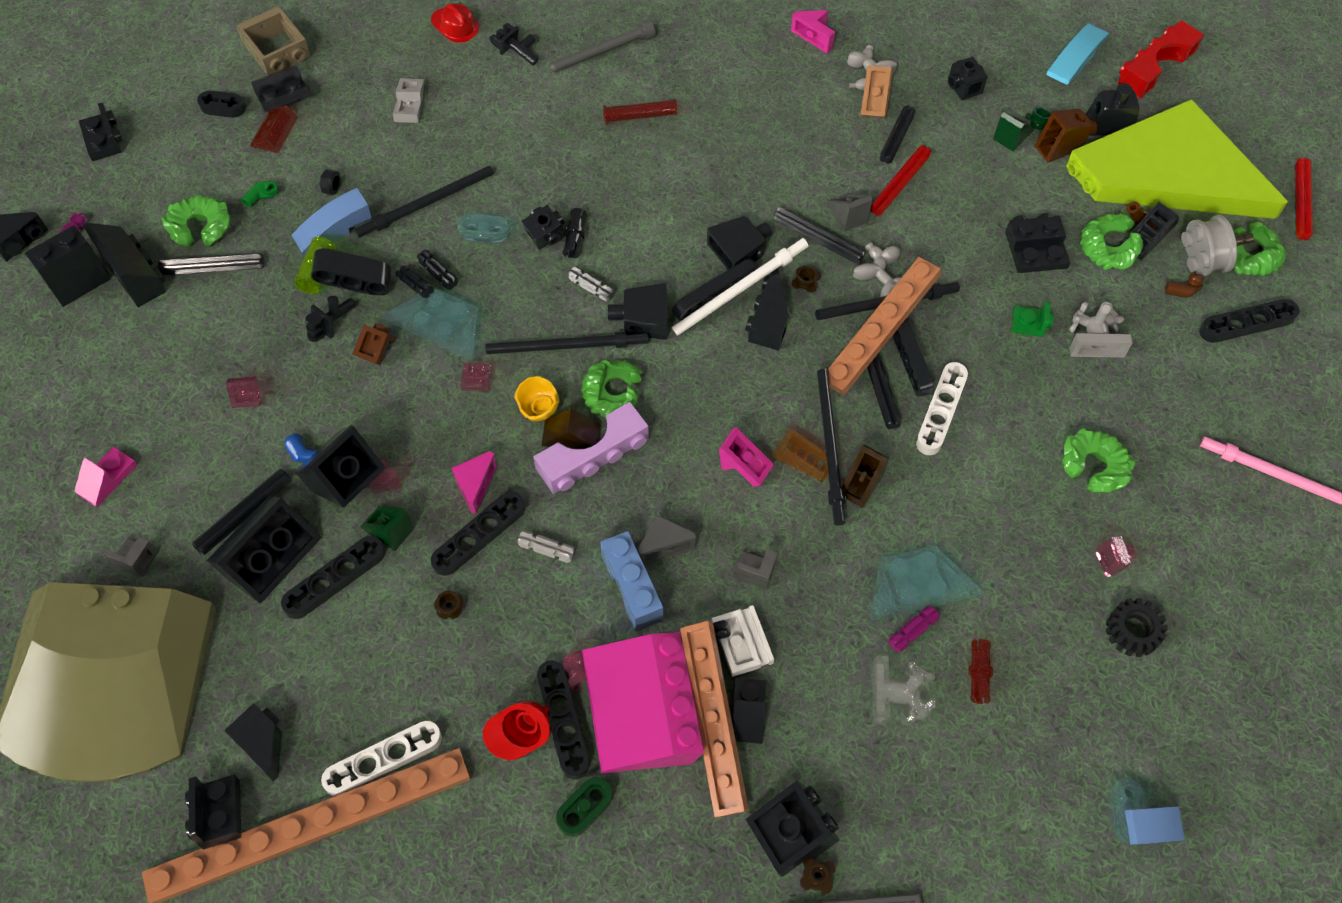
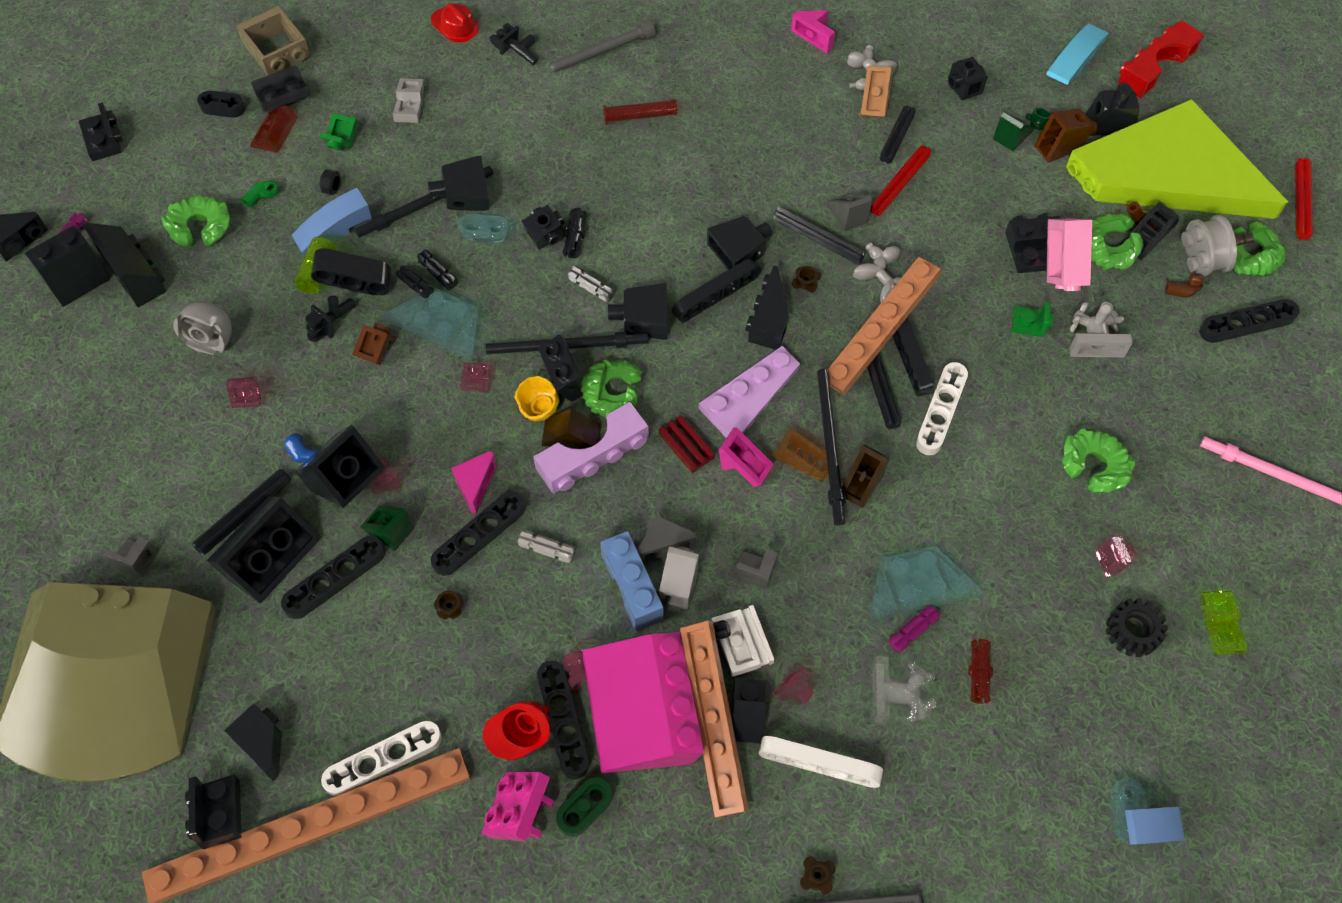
dark pink slope [74,447,137,507] -> none
axle [157,253,264,275] -> none
white bar [671,238,809,336] -> none
black plate [745,781,840,877] -> none
black bar [815,282,960,320] -> none
none -> light grey cylinder [173,301,232,355]
none -> green bracket [320,113,359,151]
none -> black torso [428,156,489,211]
none -> dark pink plate [481,772,554,841]
none -> black bracket [538,335,581,402]
none -> dark red tile [658,415,715,473]
none -> light grey slope [659,546,699,610]
none -> lavender wing [698,346,800,438]
none -> white beam [758,736,883,788]
none -> clear pink tile [772,667,814,705]
none -> bright pink window [1047,218,1092,291]
none -> clear neon green slope [1200,590,1248,655]

